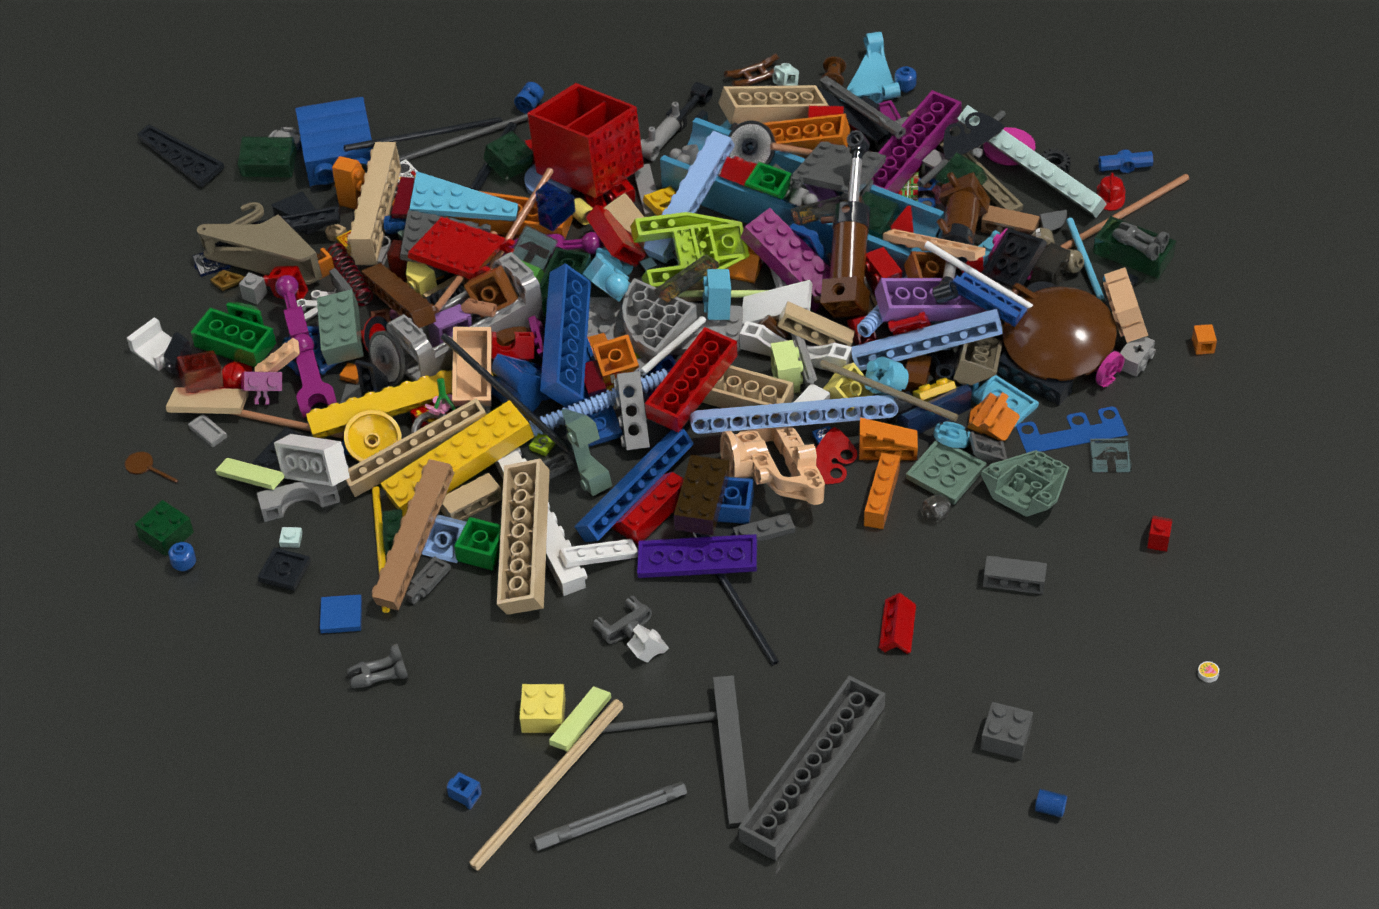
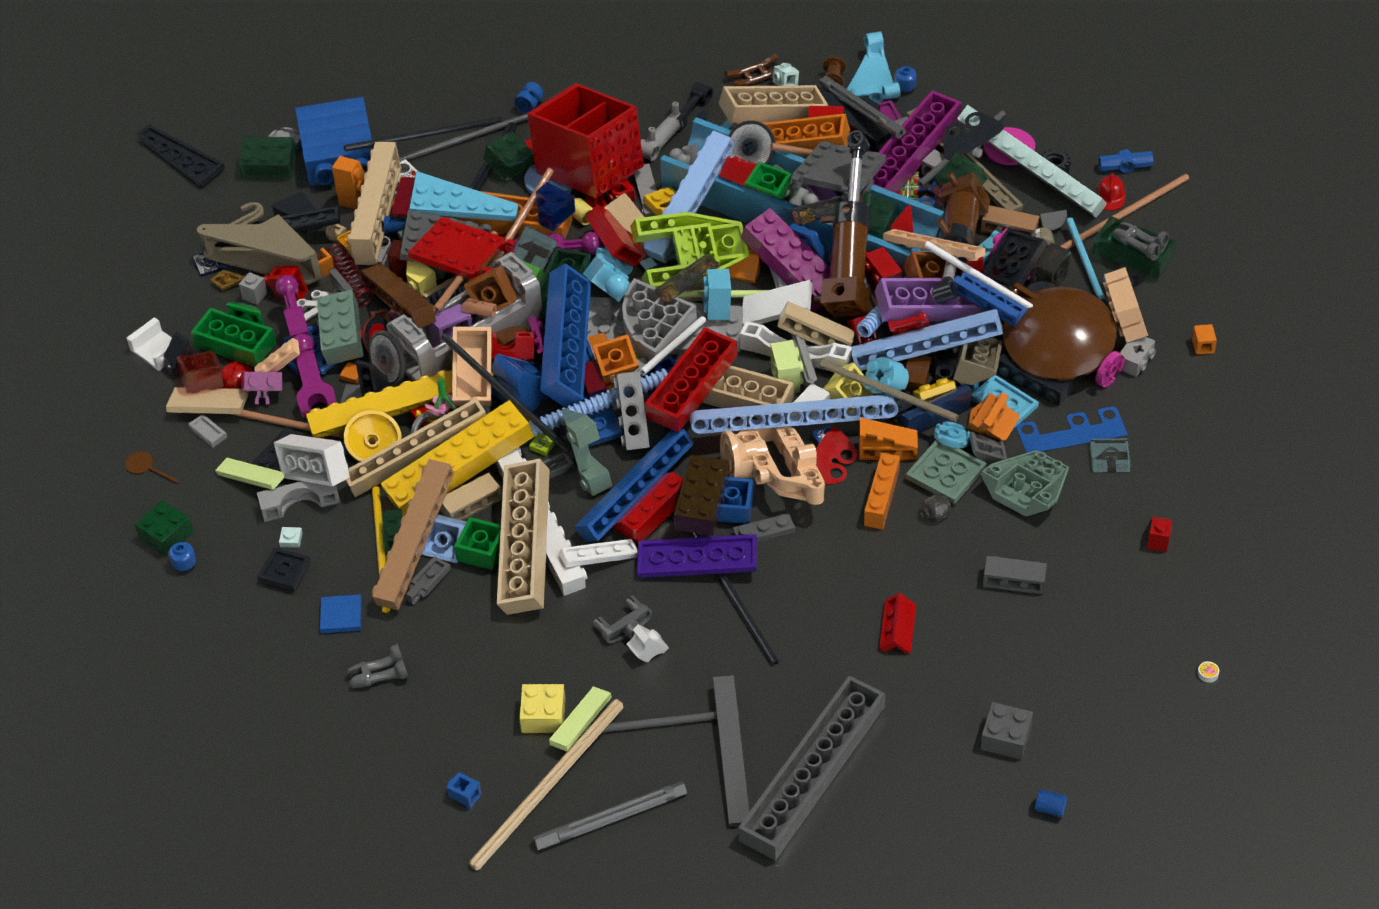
reddish brown piece [758,315,789,339] -> none
dark tan head [1056,249,1084,273] -> none

